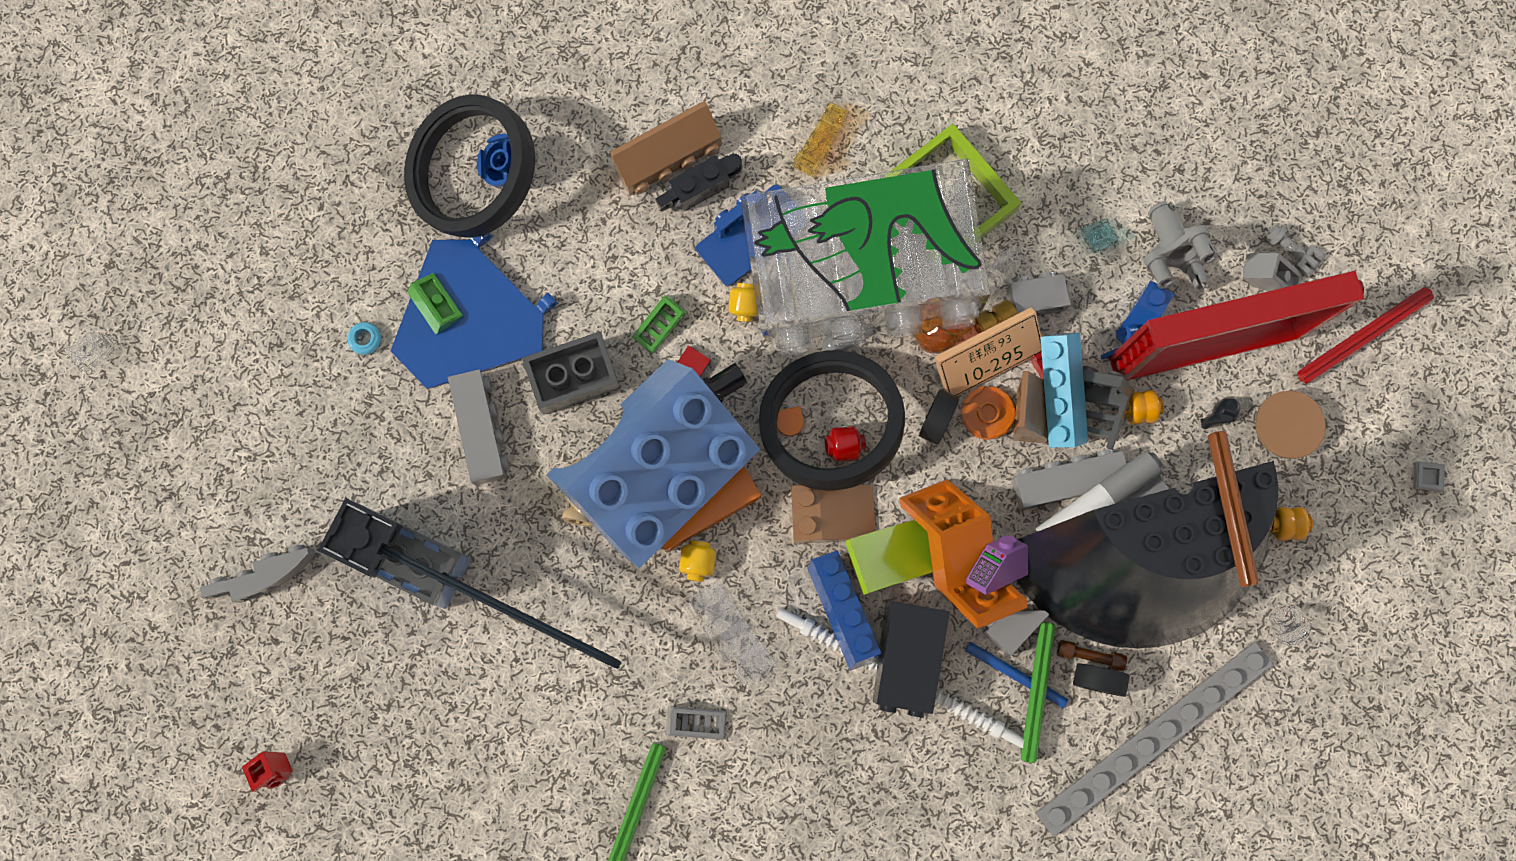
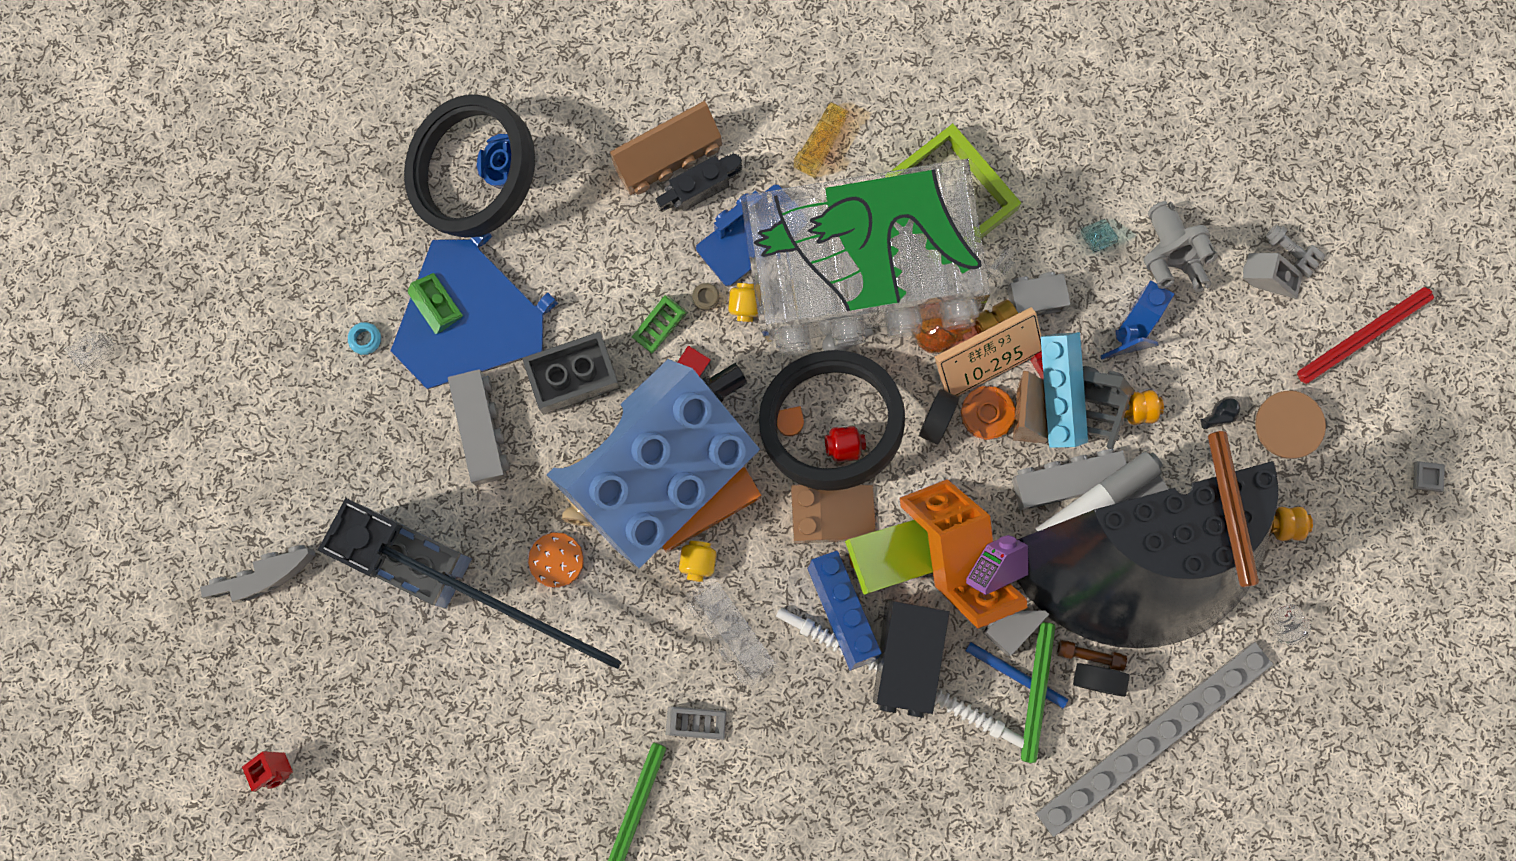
red door [1109,270,1364,381] -> none
none -> orange tile [528,532,584,588]
none -> dark tan tile [692,283,719,311]

